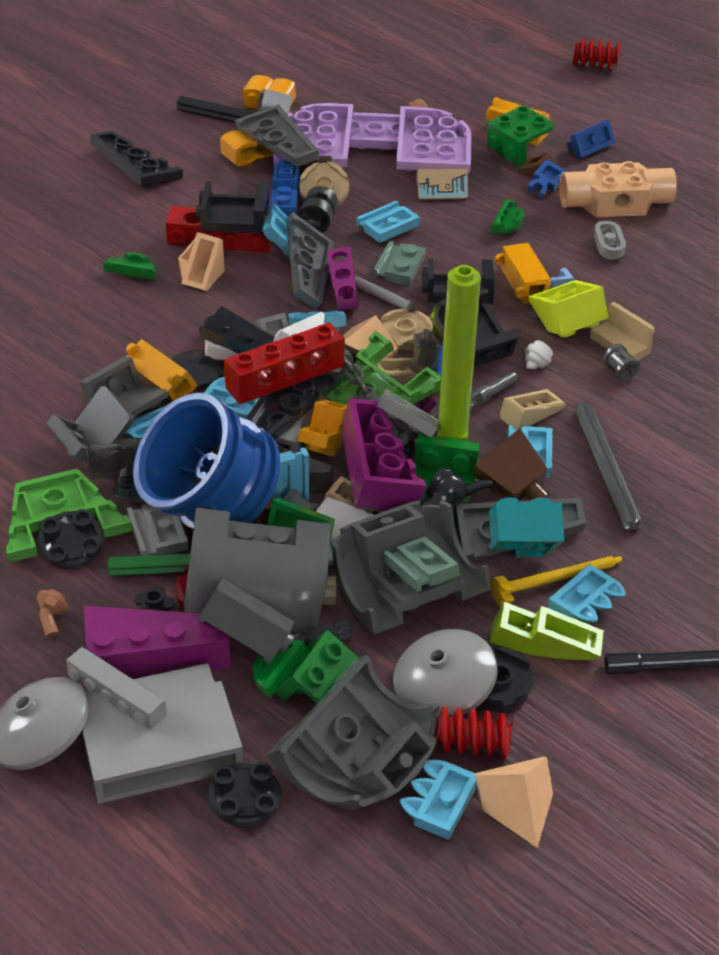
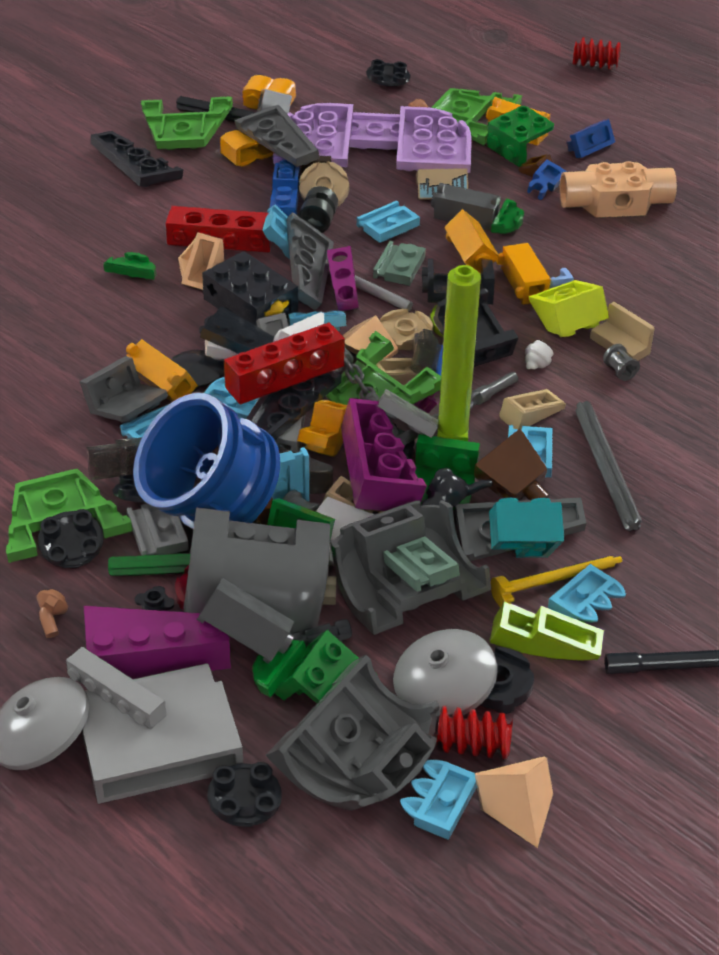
dark grey bracket [47,386,133,467] -> none
black panel [196,181,269,234] -> none
light grey plate [594,221,626,260] -> none
none -> bright green wing [141,97,233,150]
none -> black piece [202,251,299,327]
none -> black dish [366,59,411,86]
none -> bright green wing [431,88,522,145]
none -> dark grey brick [431,183,501,231]
none -> light orange brick [444,209,500,275]

